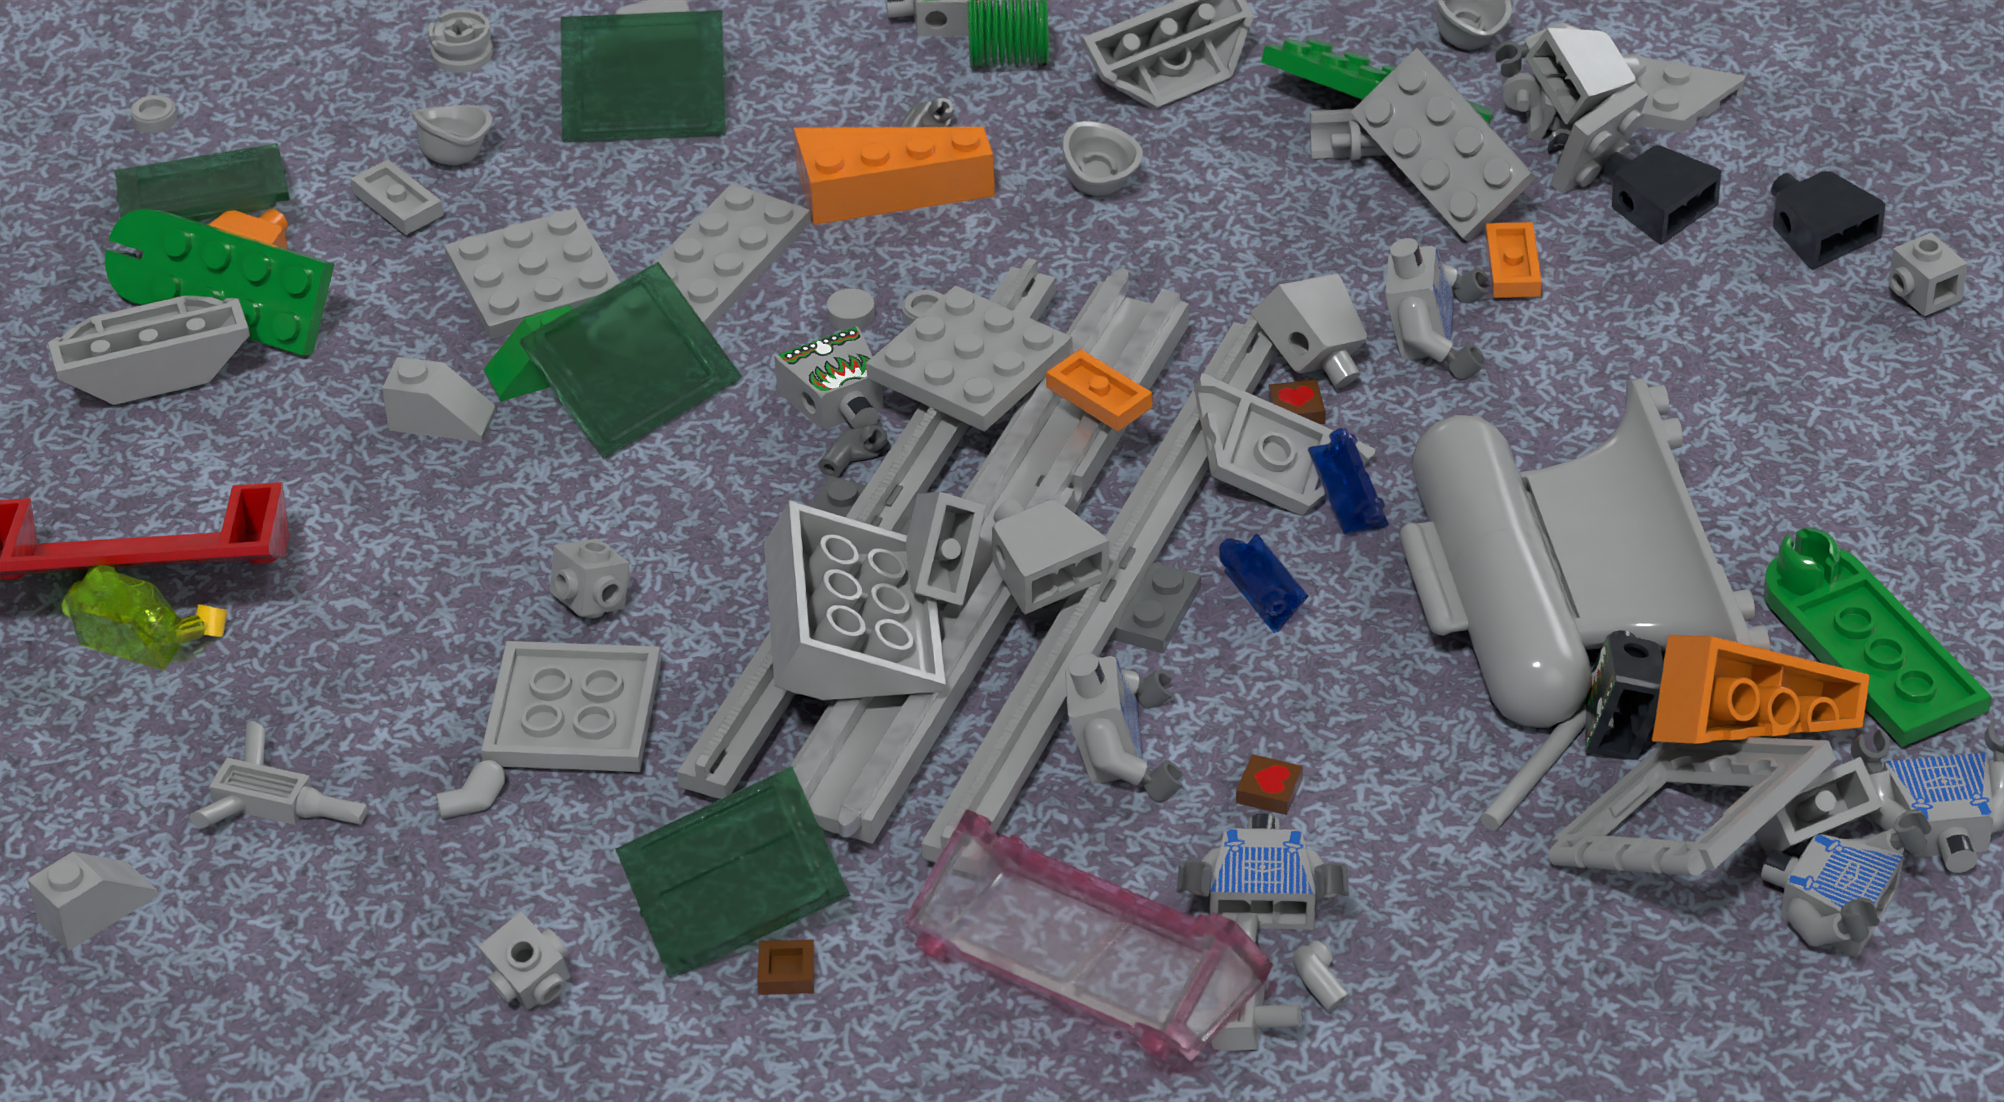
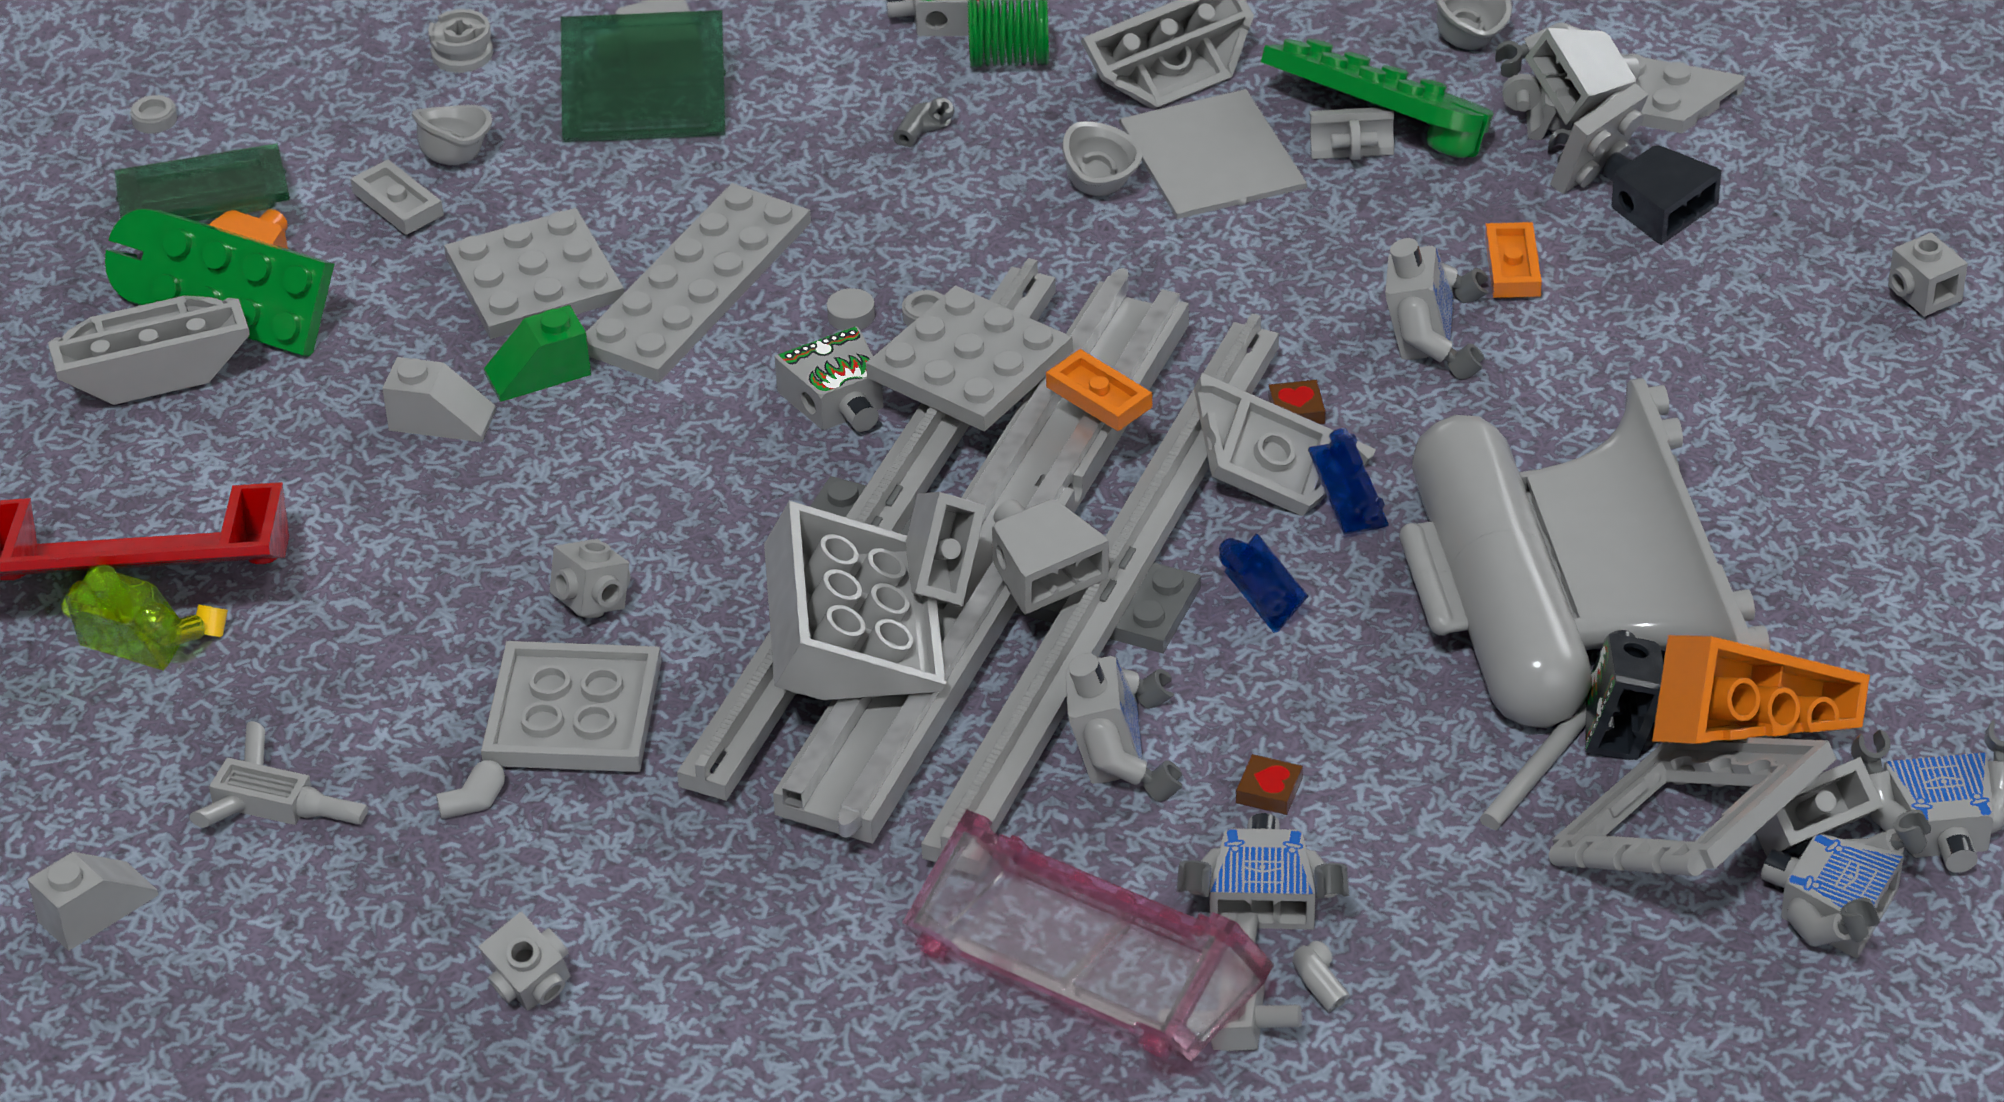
clear green piece [519,261,742,459] -> none
clear green piece [615,766,851,979] -> none
reddish brown tile [757,939,815,995] -> none
orange wedge [794,127,995,225] -> none
dark grey arm [818,424,888,477] -> none
light grey torso [1251,273,1367,389] -> none
light grey plate [1350,48,1537,242] -> none
green plate [1764,528,1992,747] -> none
black torso [1771,171,1886,270] -> none
none -> light grey piece [1119,89,1307,219]

